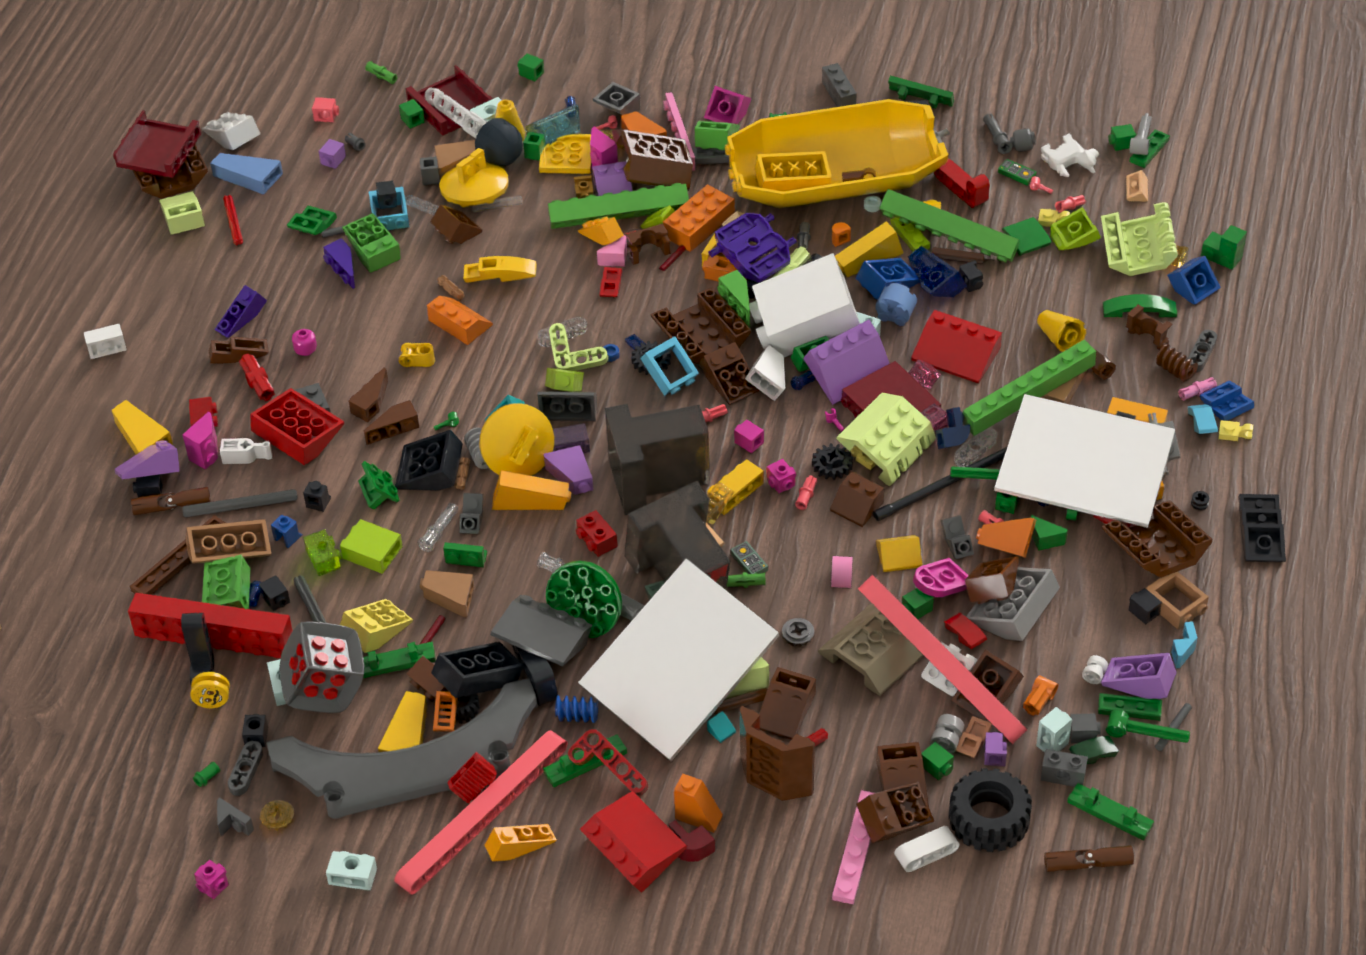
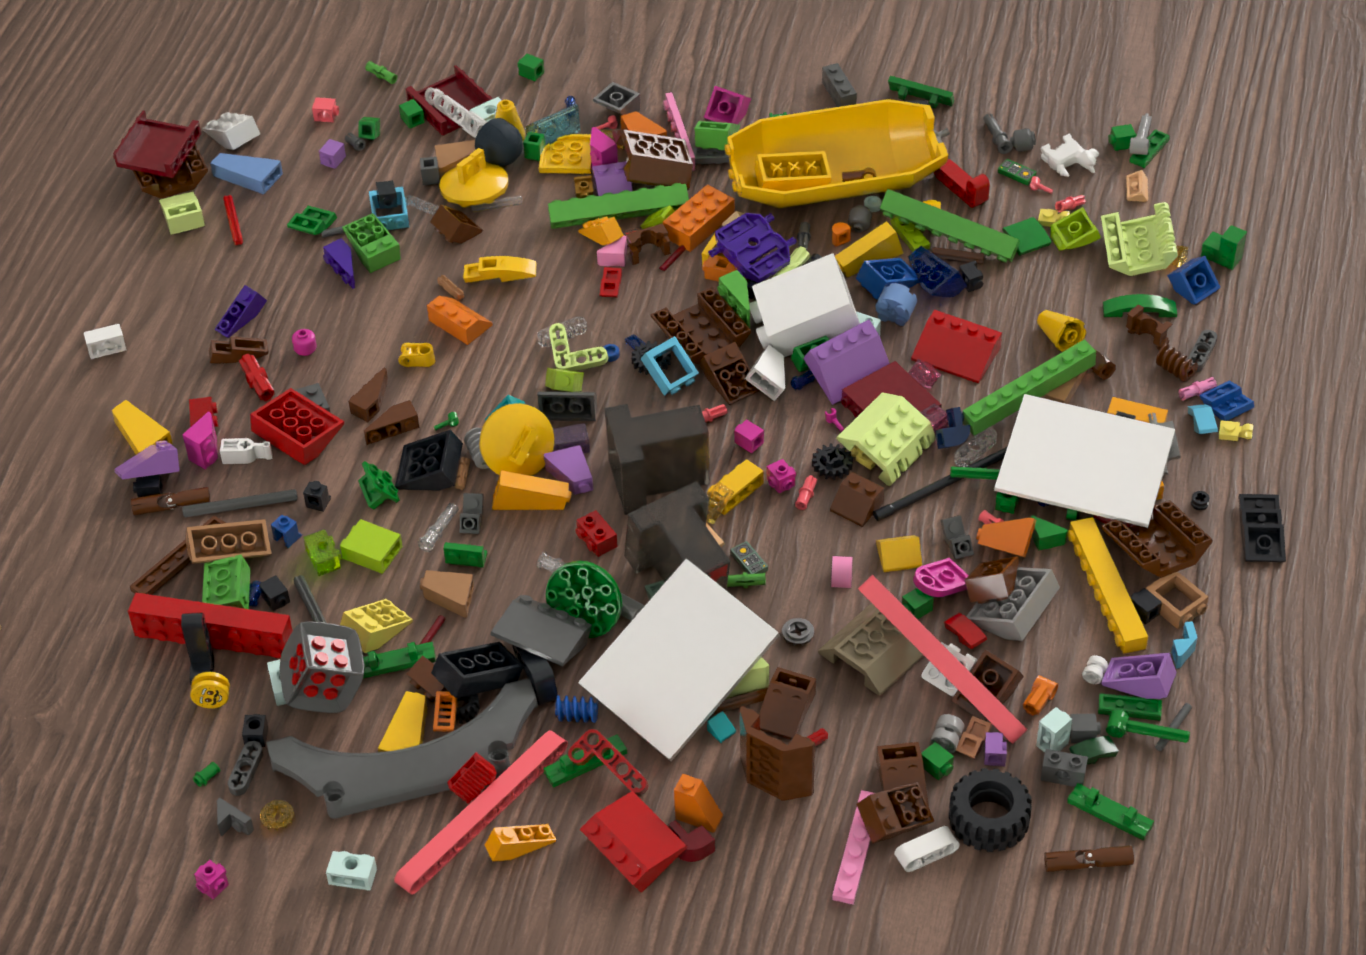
none -> green brick [358,117,380,139]
none -> dark grey head [848,205,872,233]
none -> yellow brick [1067,517,1148,654]

